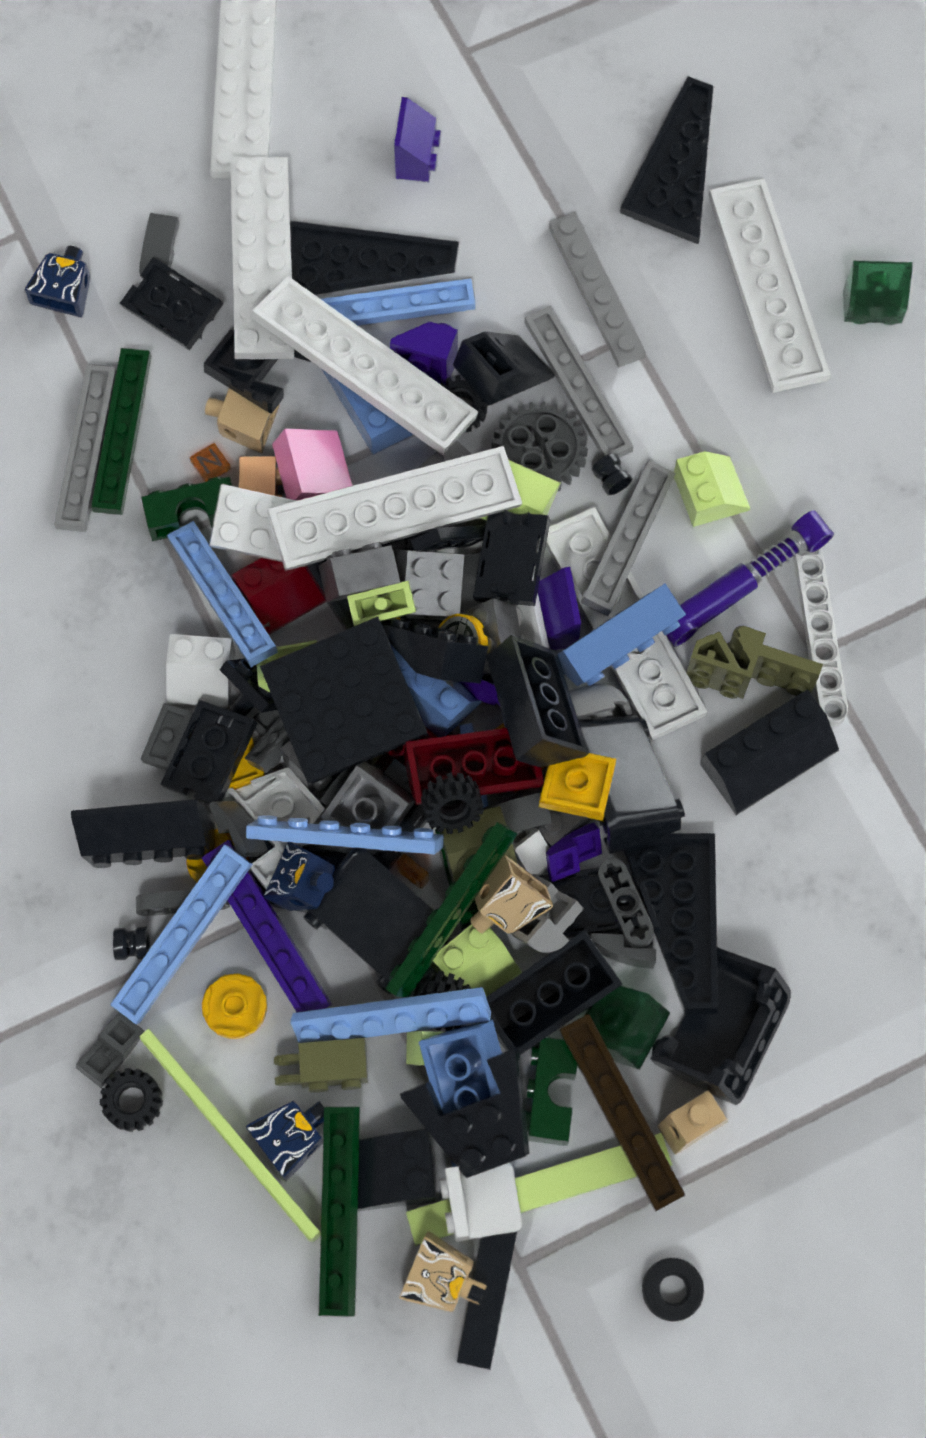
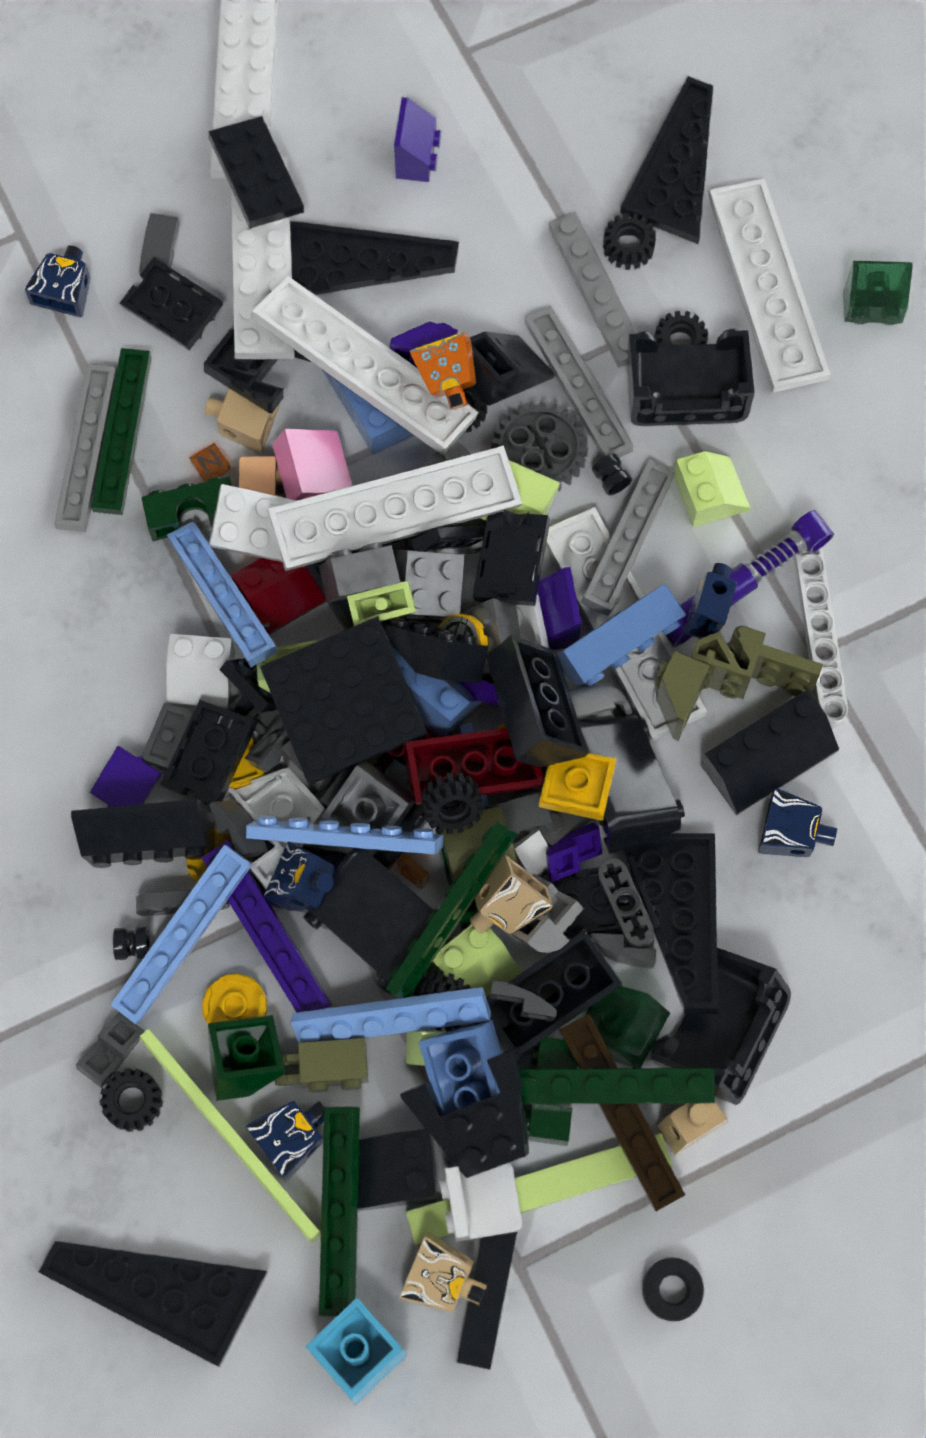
light blue plate [321,278,475,326] -> none
none -> black wing [38,1241,268,1367]
none -> dark purple piece [89,746,162,807]
none -> black plate [208,116,304,229]
none -> dark green slope [208,1015,285,1101]
none -> medium azure slope [305,1298,407,1405]
none -> orange torso [410,332,476,410]
none -> dark grey slope [489,980,557,1021]
none -> dark green plate [519,1068,715,1104]
none -> black tyre [603,213,656,270]
none -> black windscreen [628,329,755,426]
none -> olive slope [654,651,710,741]
none -> black tyre [655,311,708,346]
none -> dark blue torso [682,563,737,639]
none -> dark blue torso [758,788,837,857]

